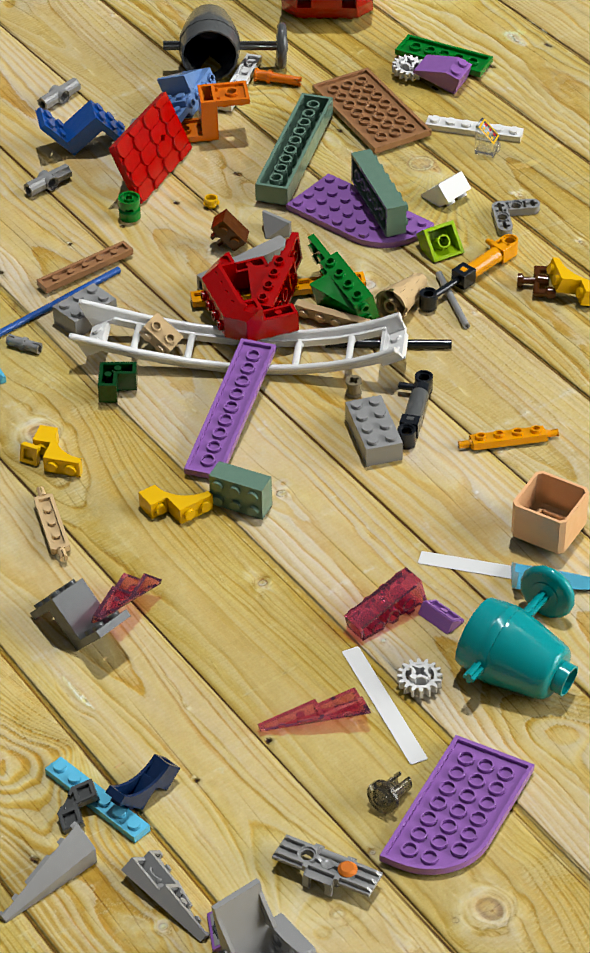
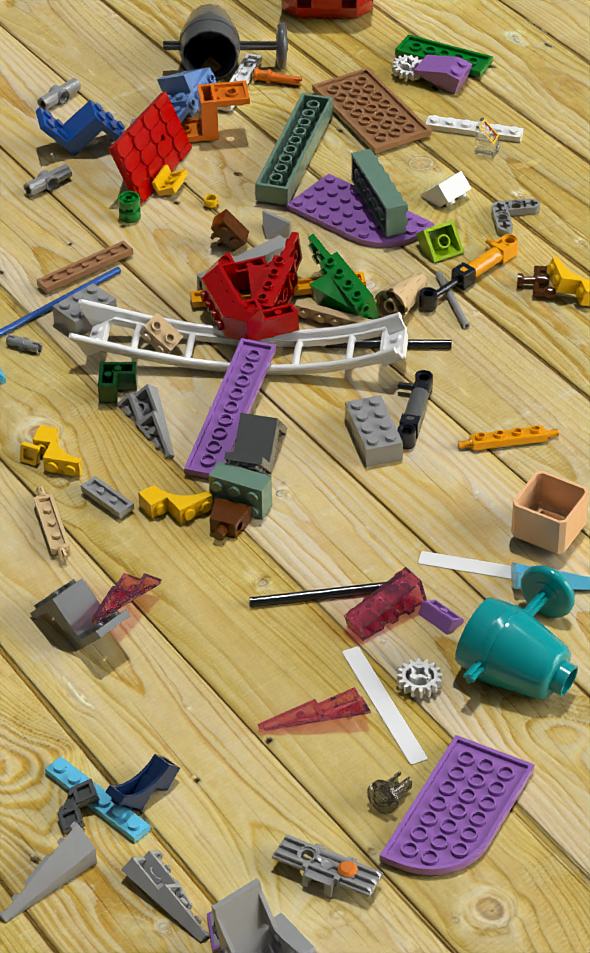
dark tan bush [345,375,362,399] -> none
none -> light grey plate [81,476,134,518]
none -> light grey wedge [118,384,175,459]
none -> yellow bracket [152,165,188,197]
none -> reddish brown torso [210,497,251,541]
none -> dark grey bracket [224,413,287,475]
none -> black piece [249,579,410,607]

